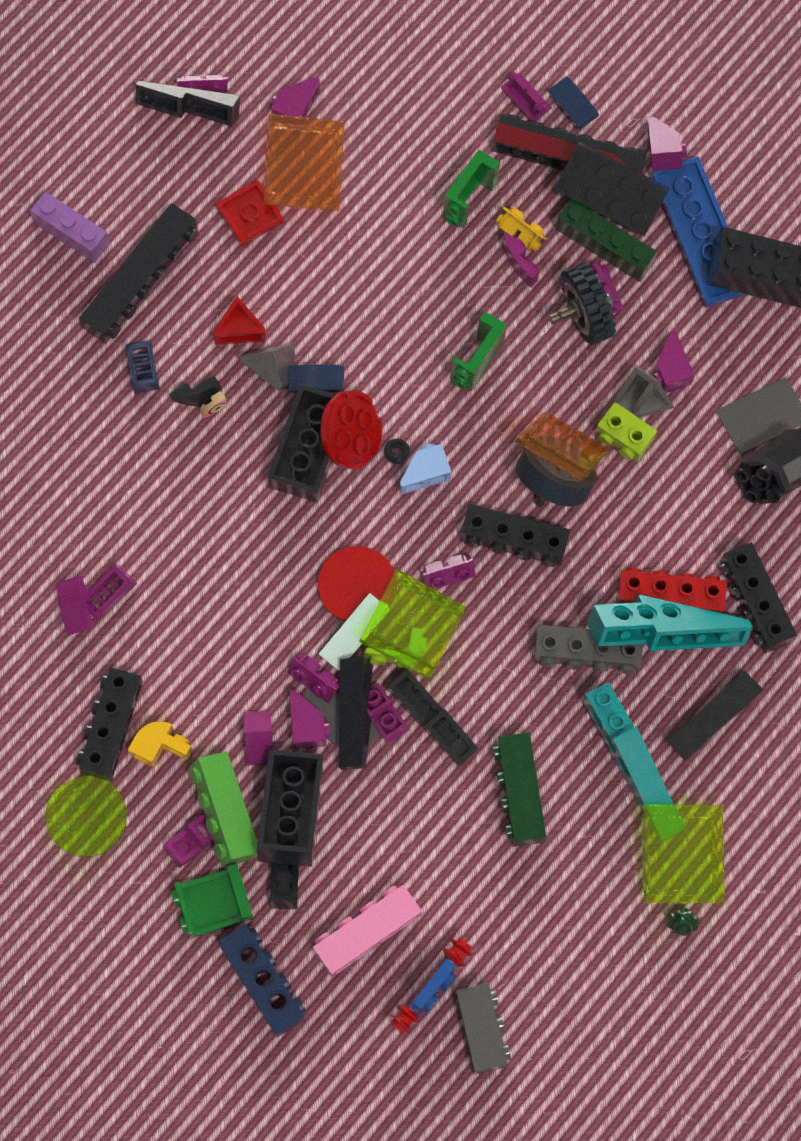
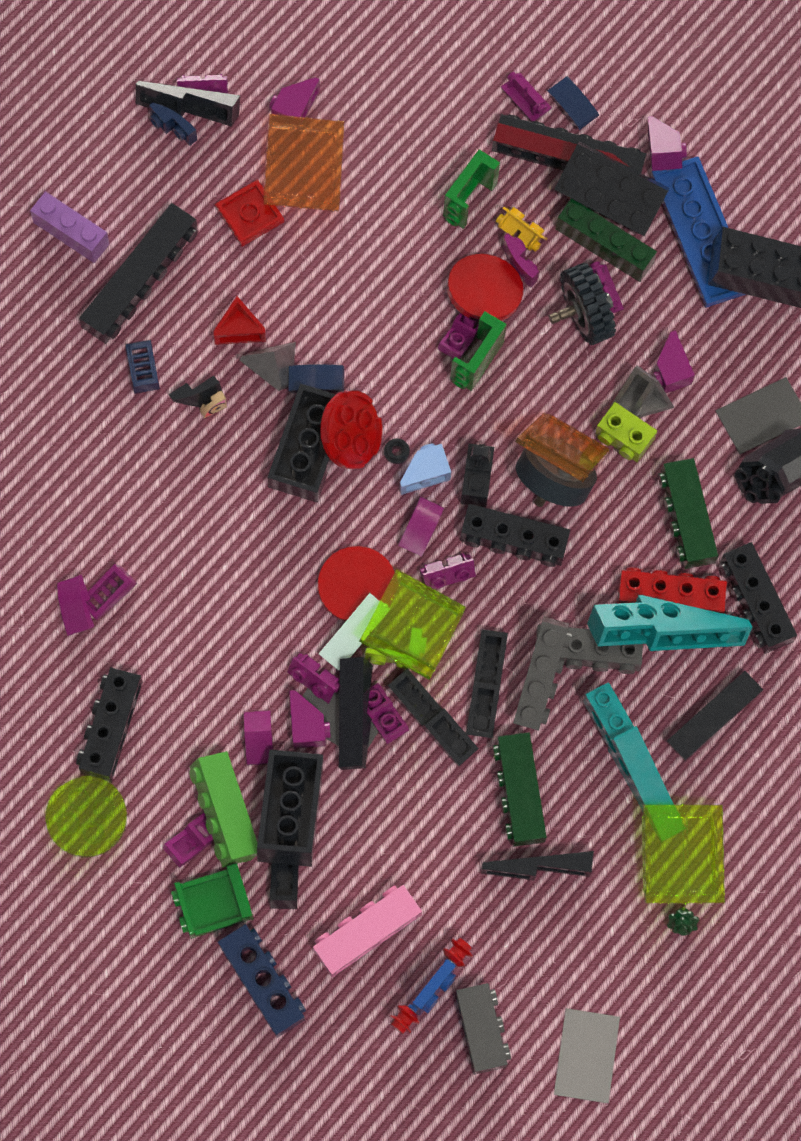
yellow brick [128,722,192,768] -> none
none -> dark blue slope [149,103,198,146]
none -> magenta slope [398,496,444,557]
none -> magenta slope [438,313,479,360]
none -> red tile [447,254,524,321]
none -> black hinge [460,443,495,507]
none -> black slope [466,629,508,738]
none -> black slope [481,851,594,881]
none -> dark grey brick [513,616,572,731]
none -> light grey piece [554,1008,620,1104]
none -> dark green brick [658,458,718,569]

